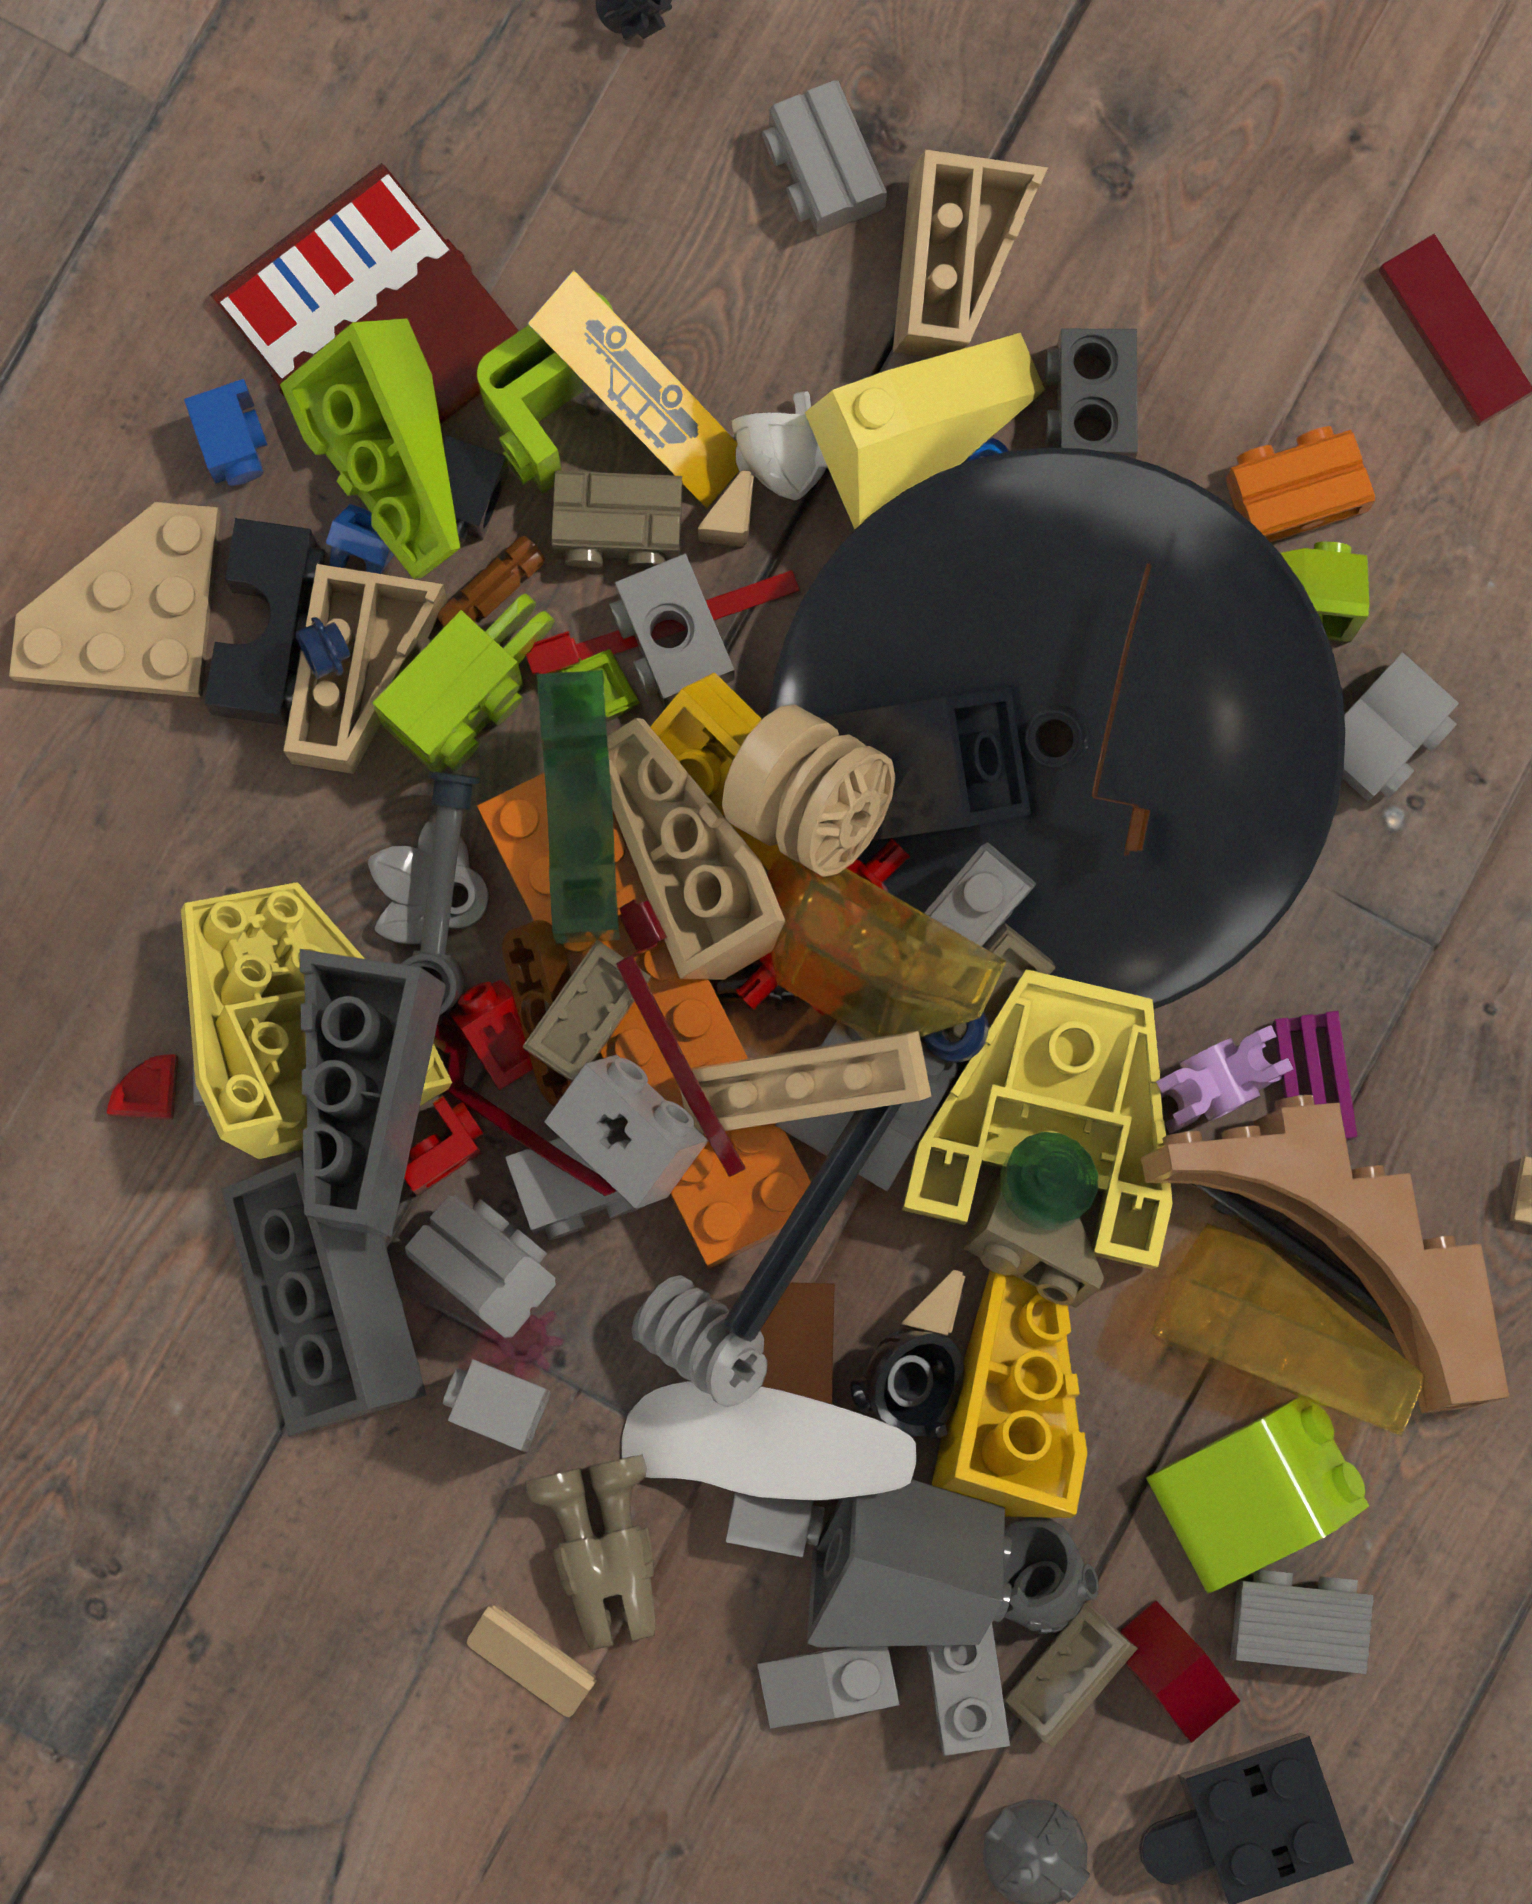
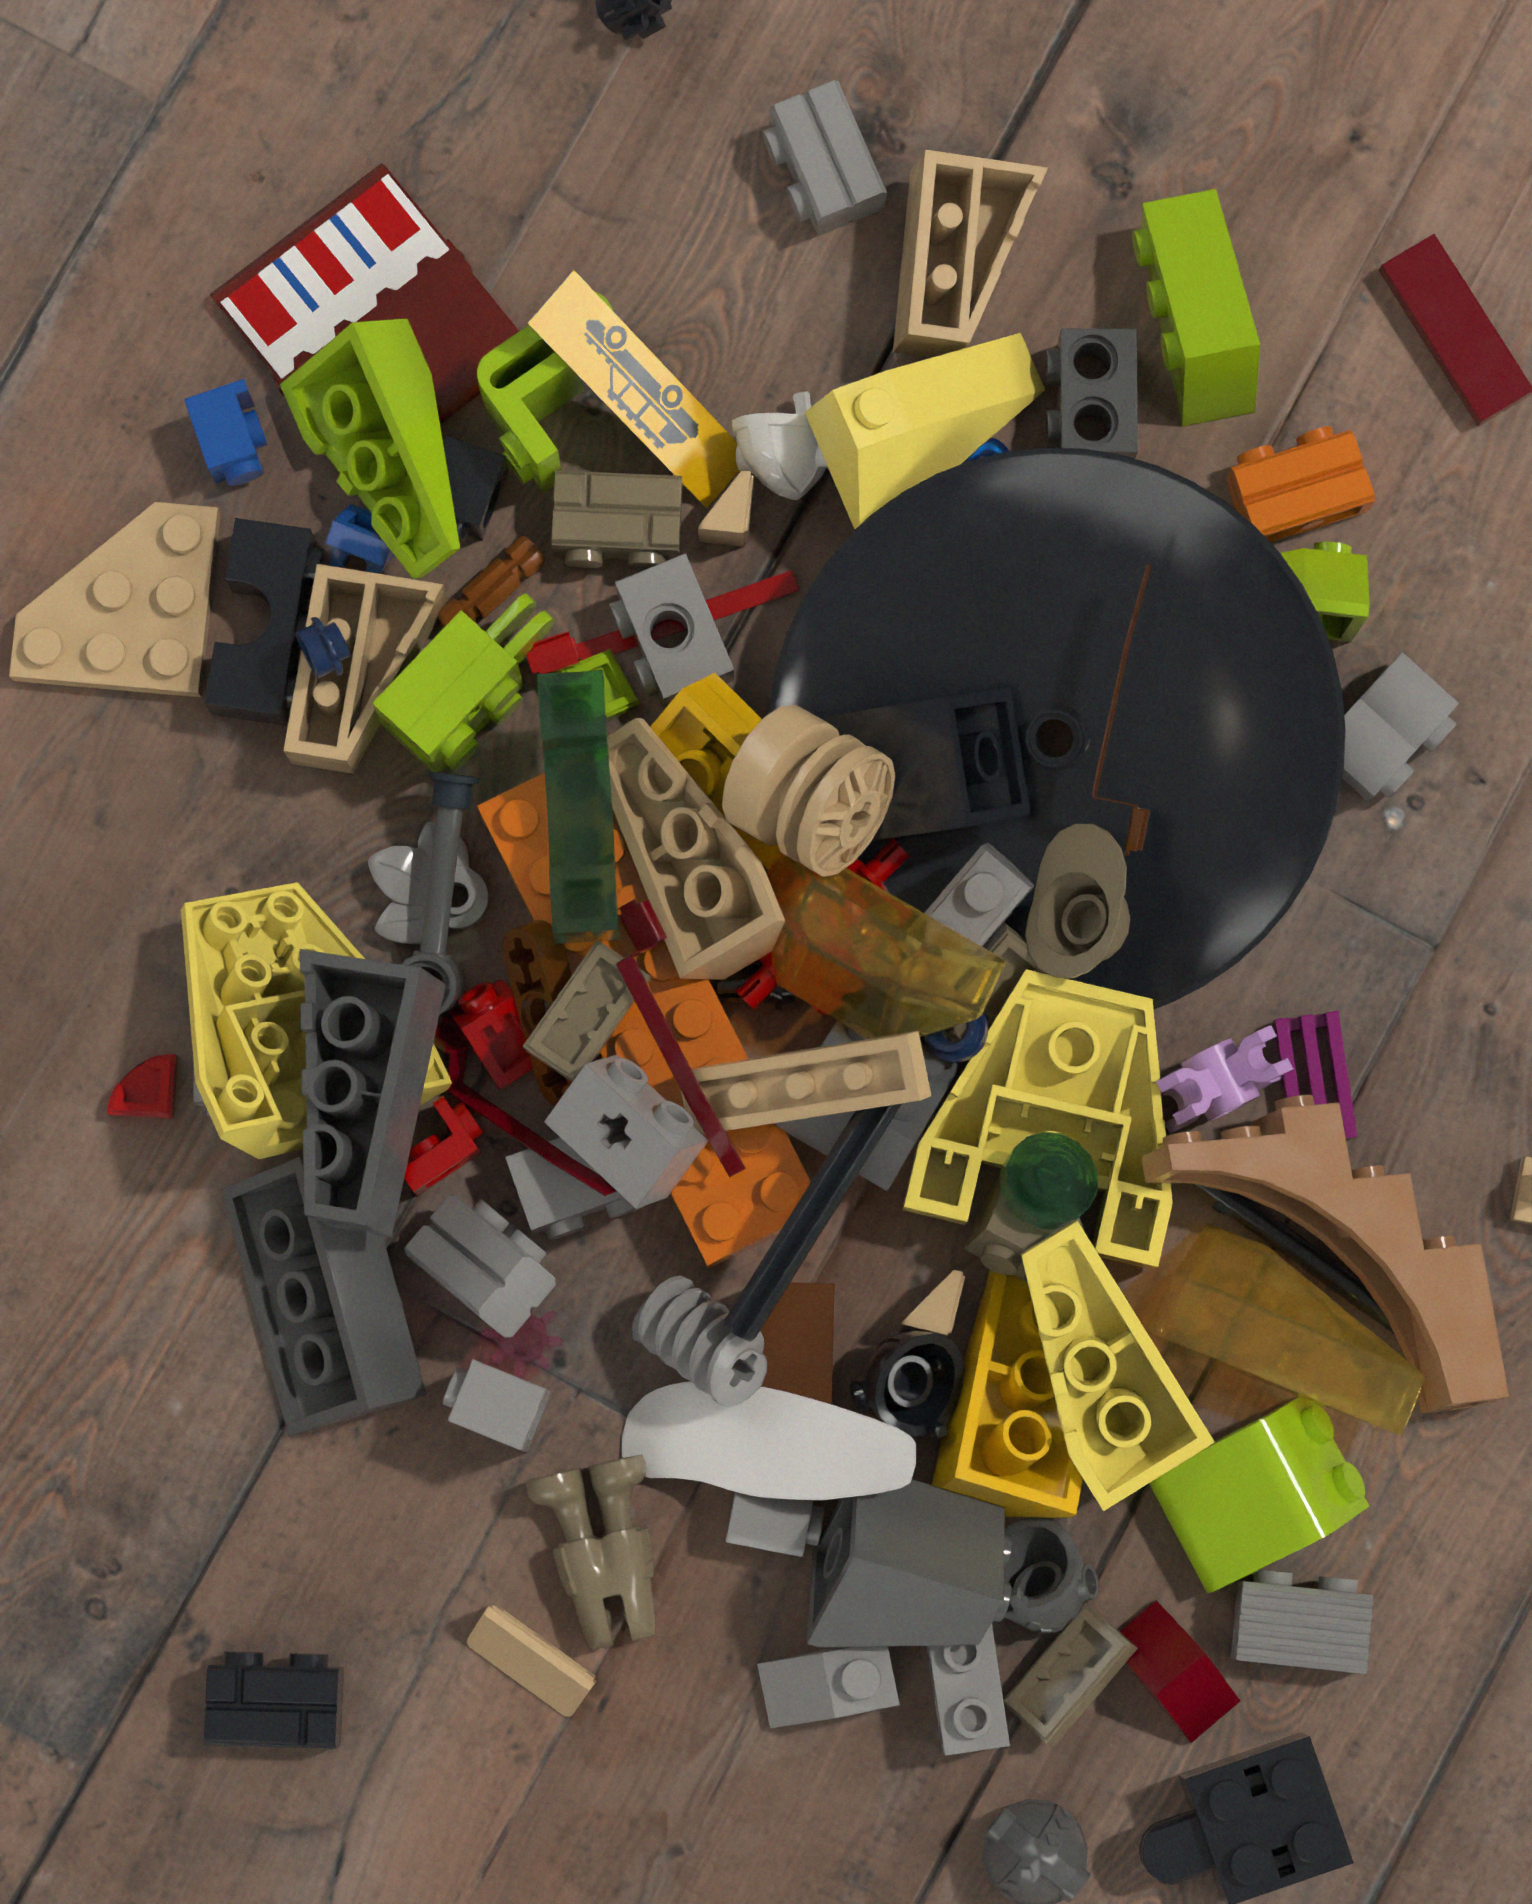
none -> black brick [204,1651,344,1749]
none -> light yellow wedge [1021,1219,1215,1511]
none -> dark tan piece [1025,824,1131,978]
none -> lime wedge [1132,189,1260,427]

